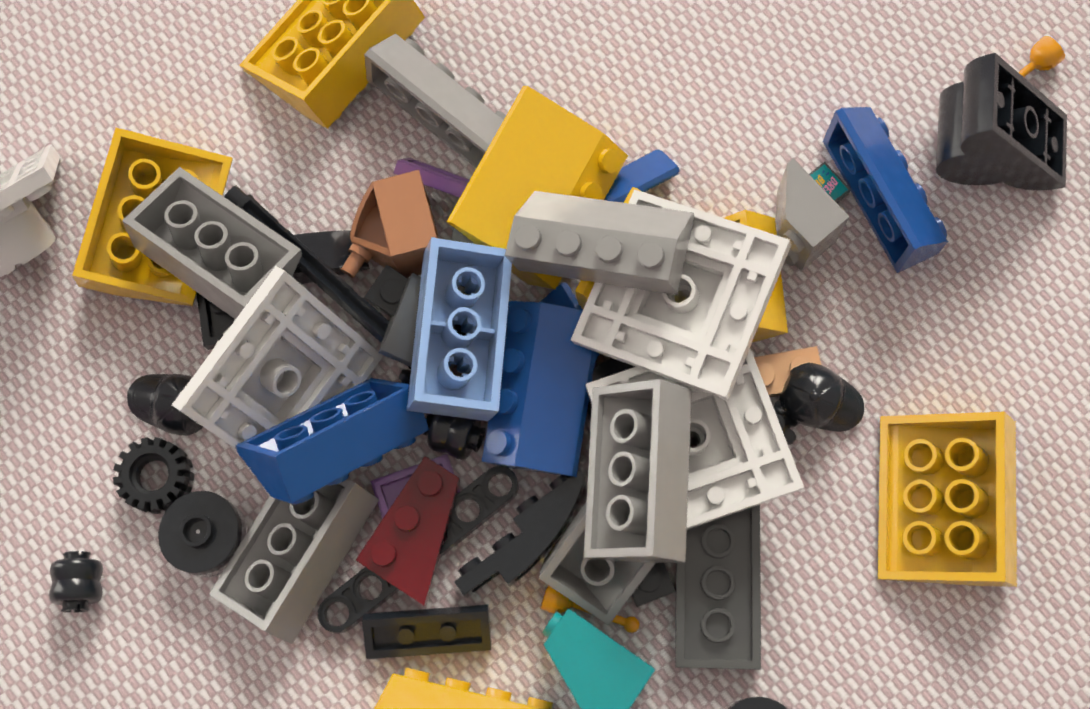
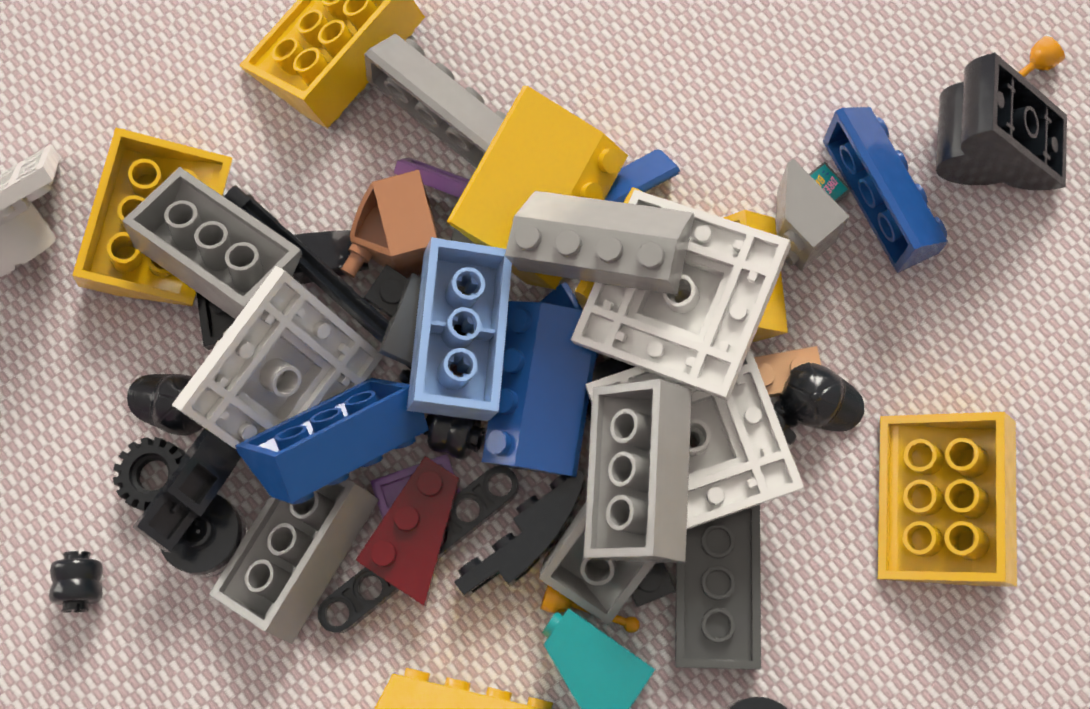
black plate [362,605,492,659] -> none
none -> black slope [132,428,241,552]

